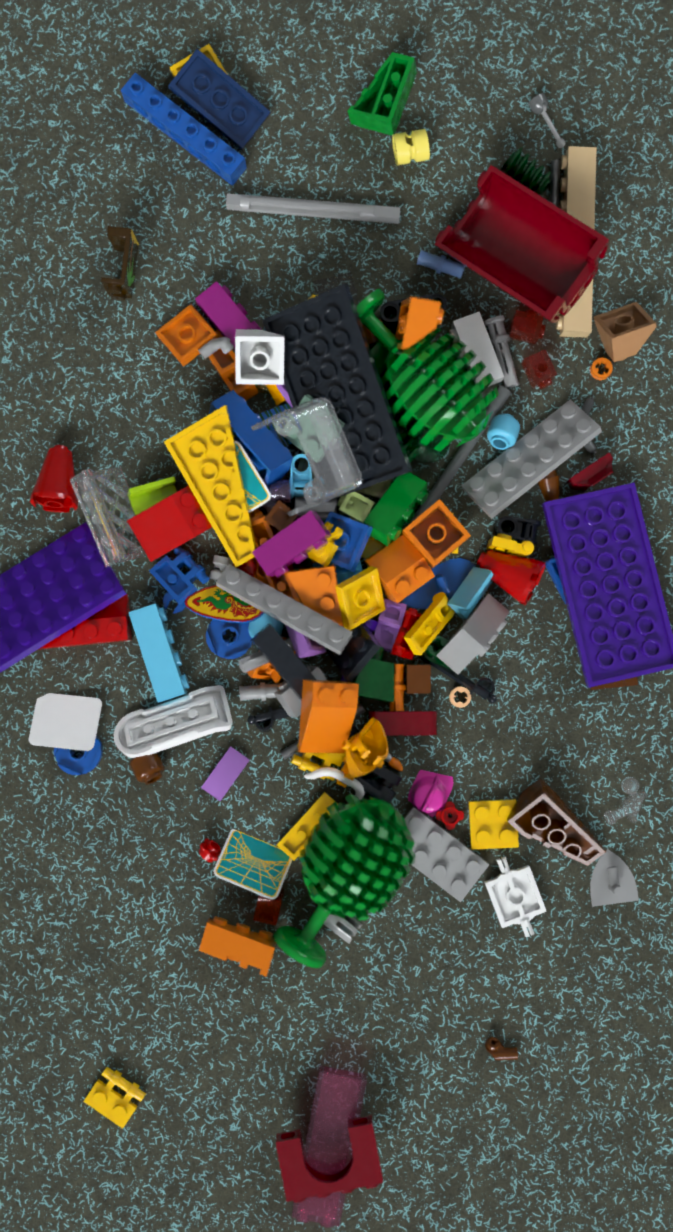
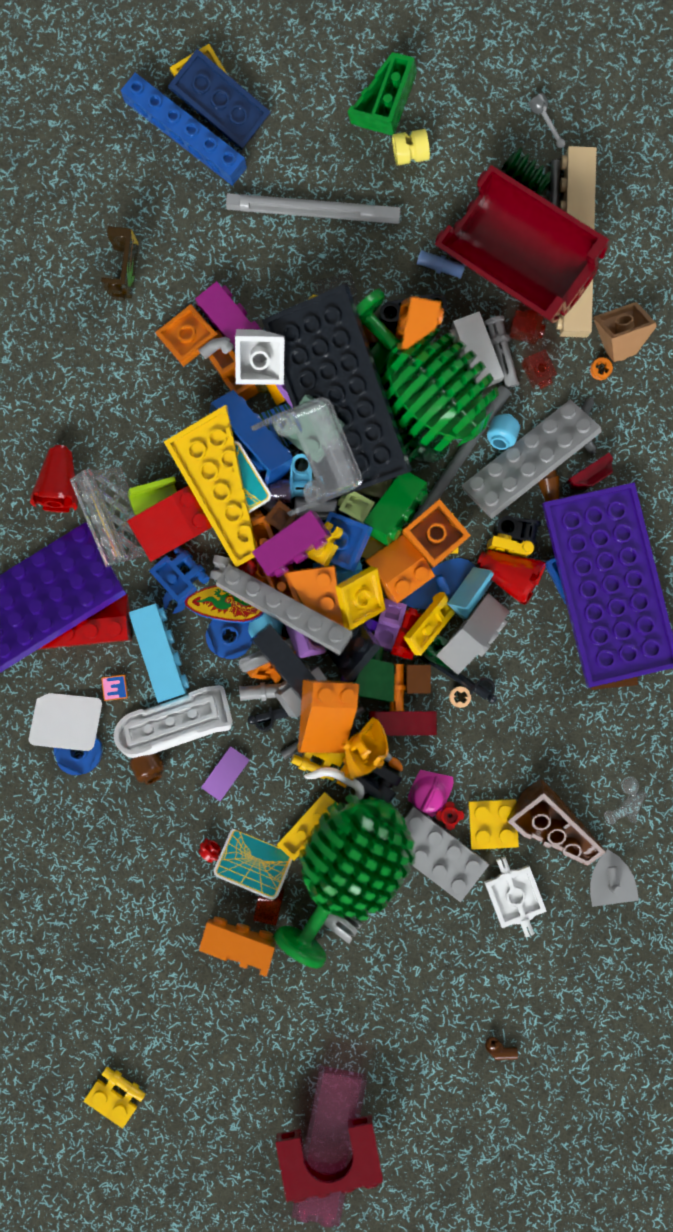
none -> tile [101,675,129,701]

